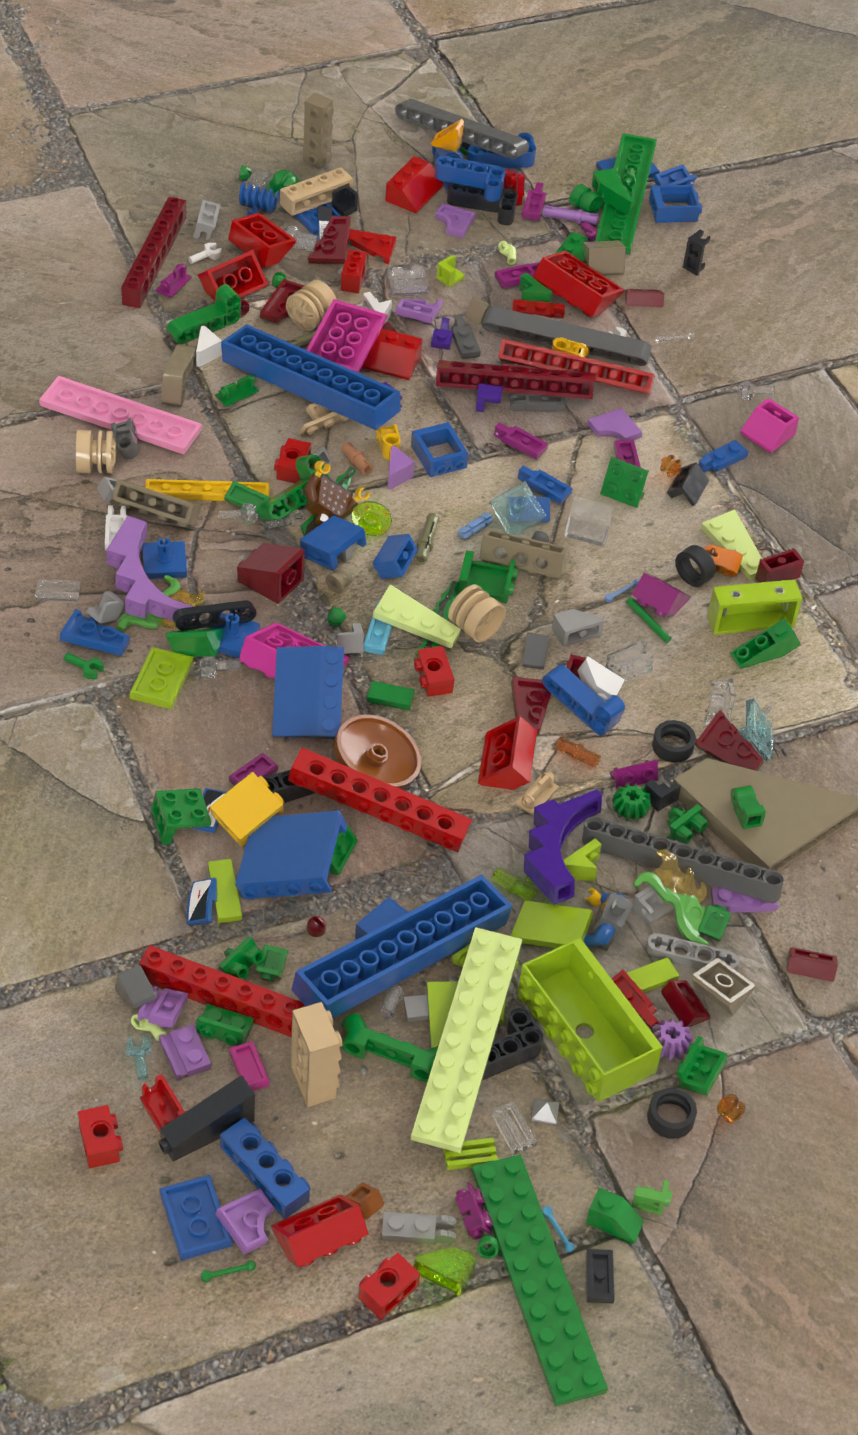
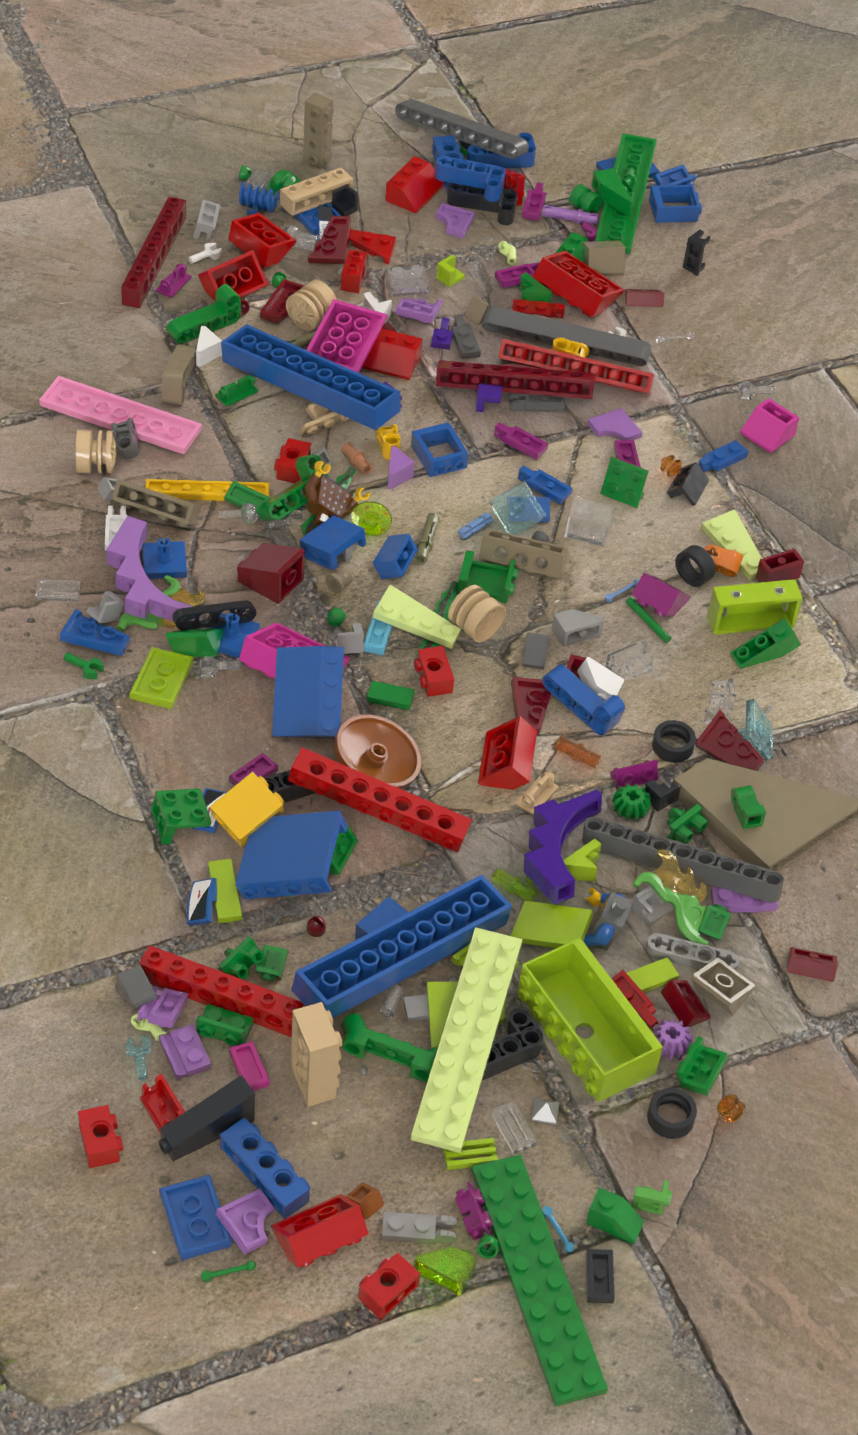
light orange slope [430,119,464,152] -> none

